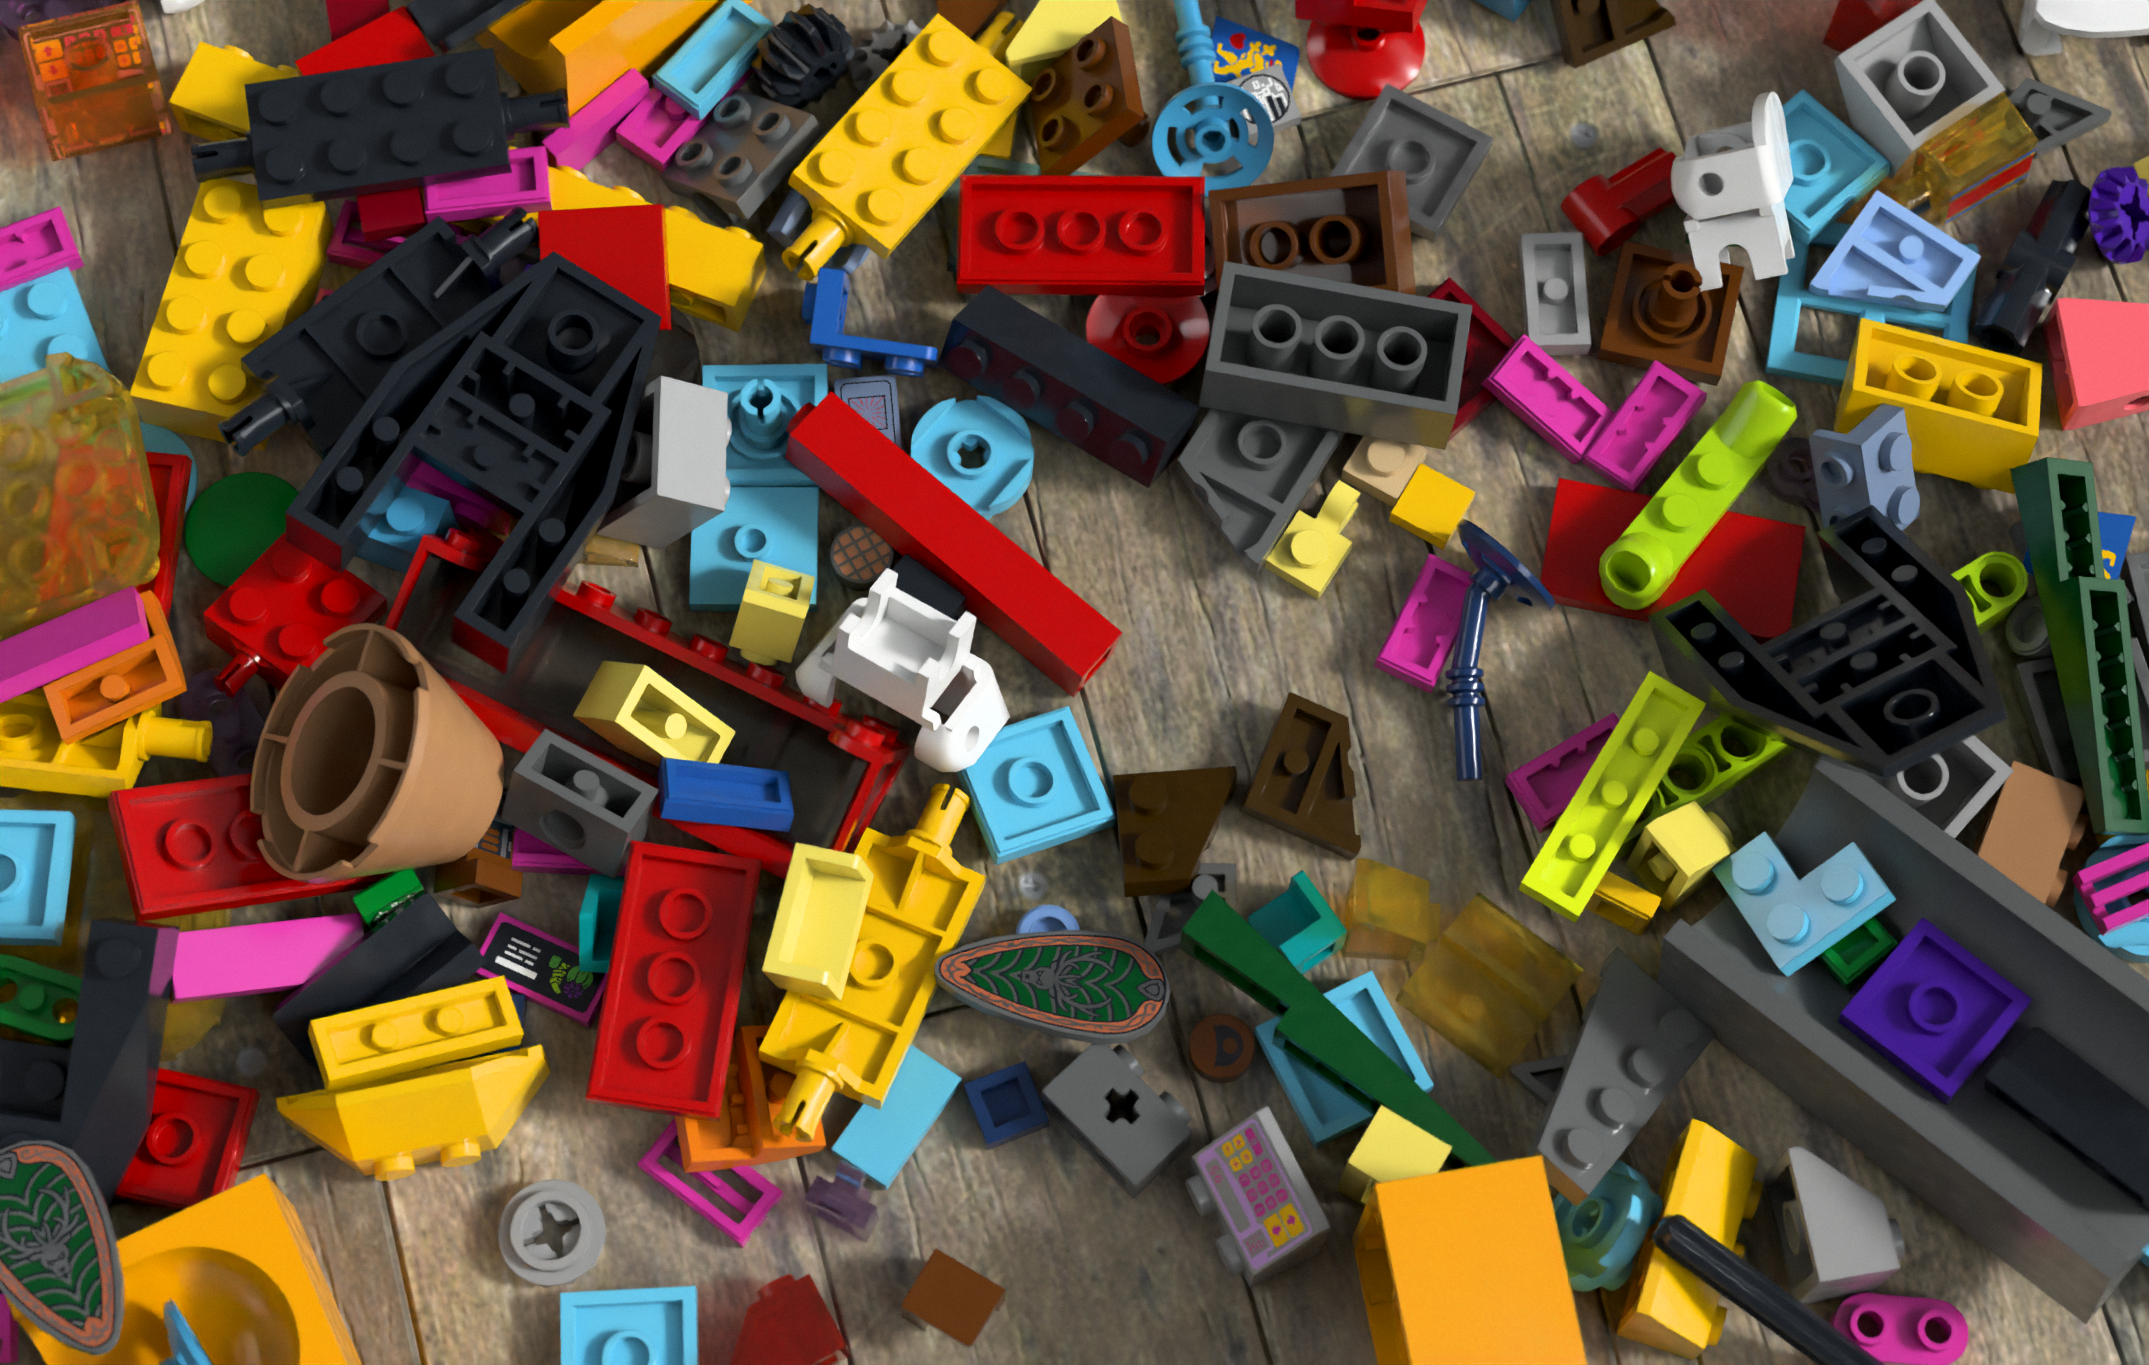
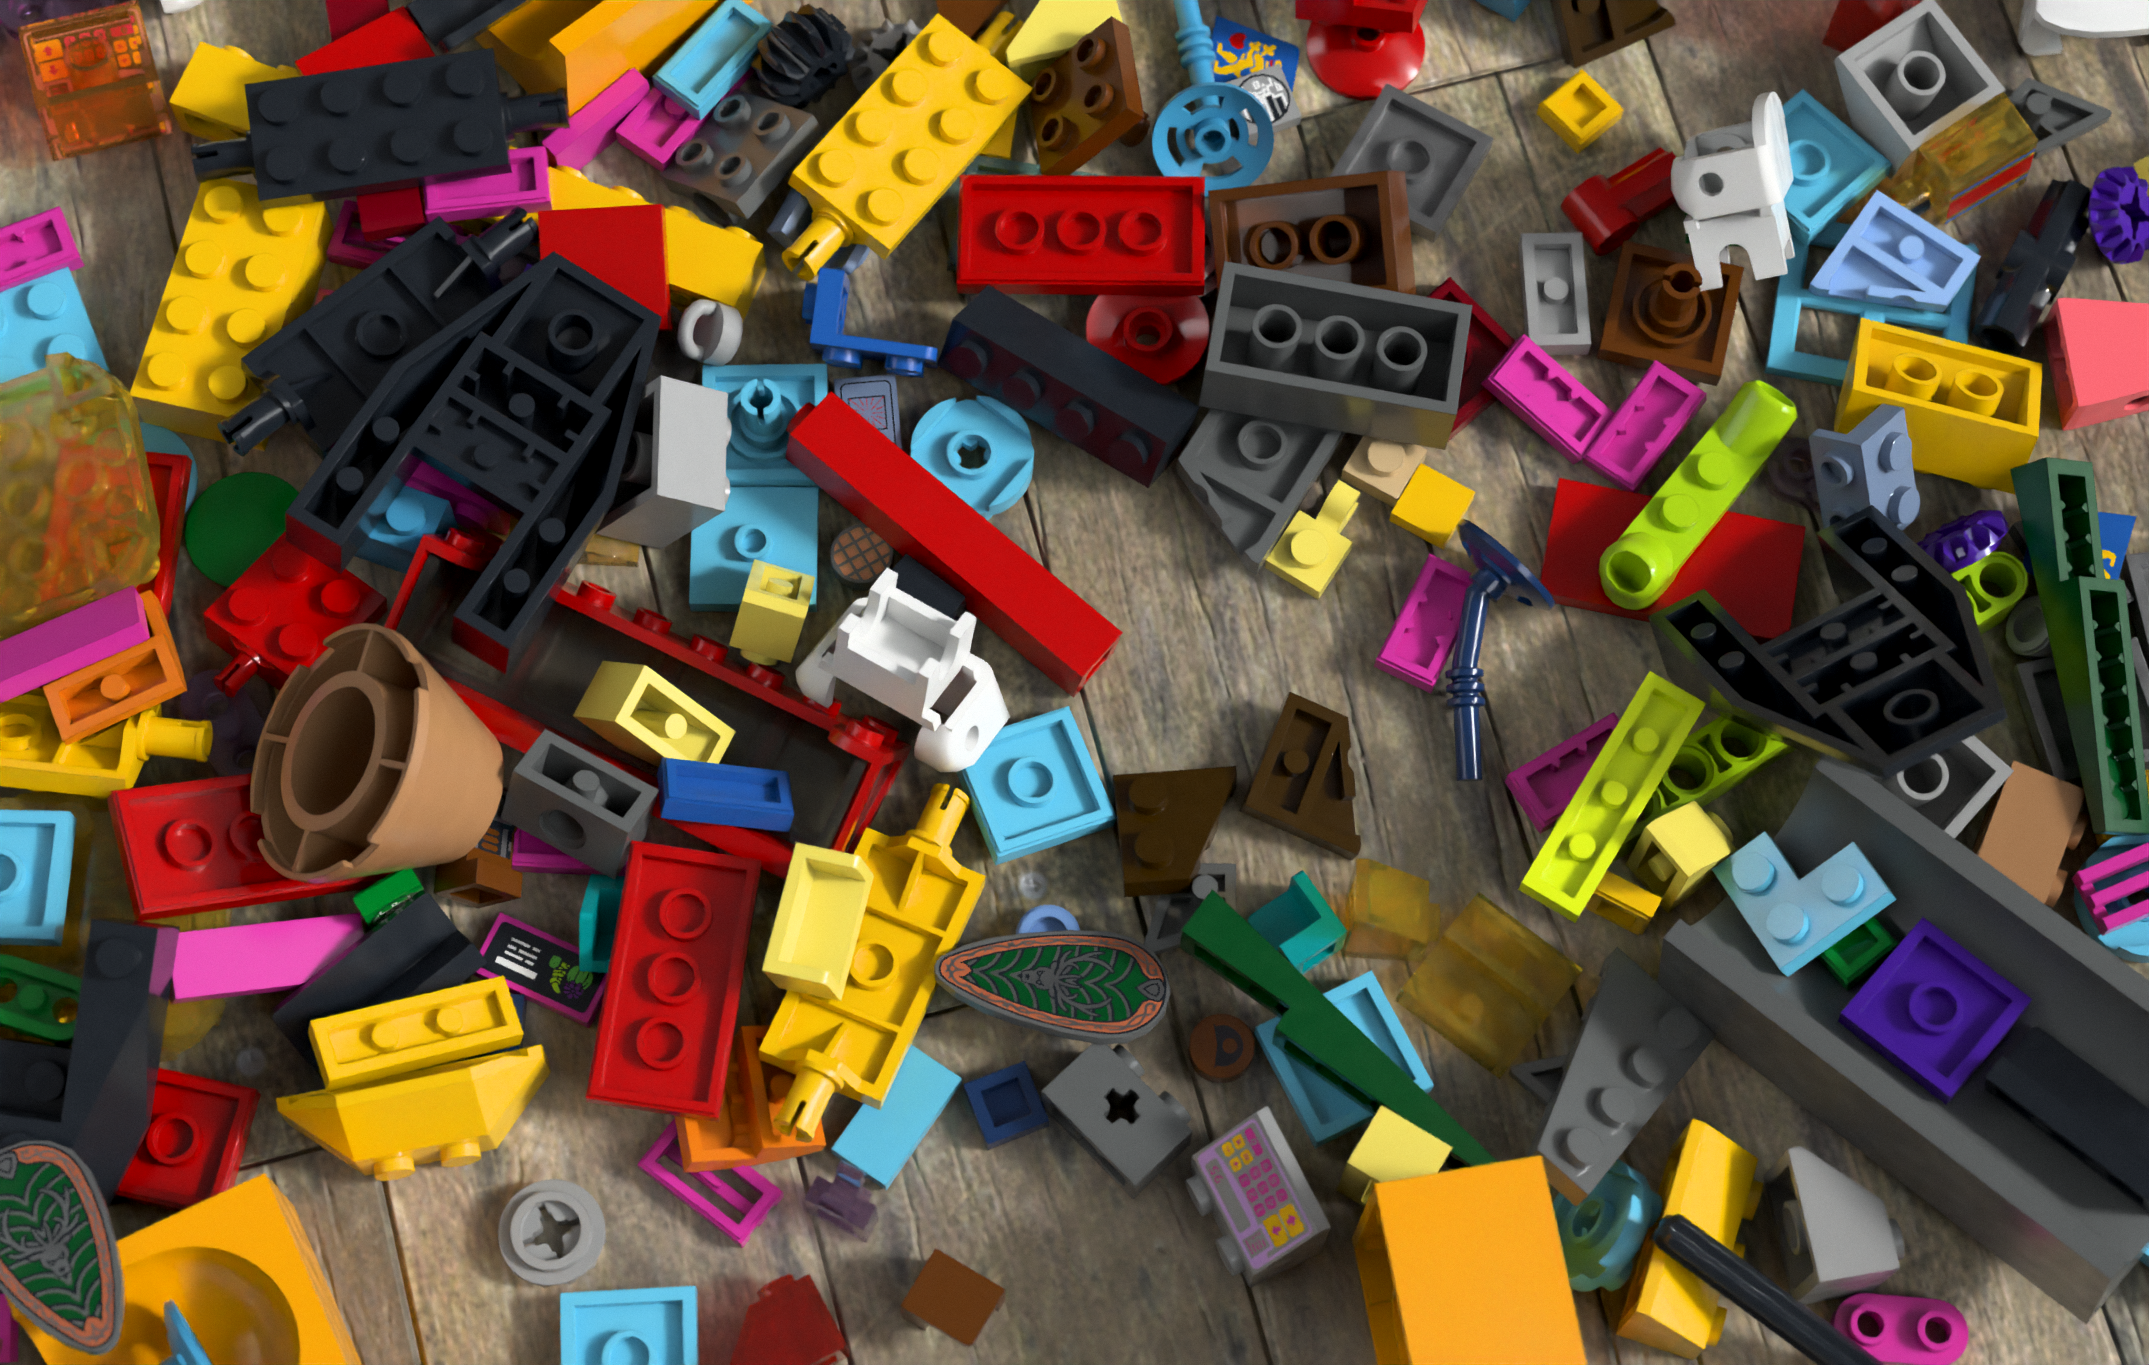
none -> light grey tile [677,299,743,367]
none -> yellow tile [1536,69,1624,154]
none -> dark purple gear [1916,510,2009,573]

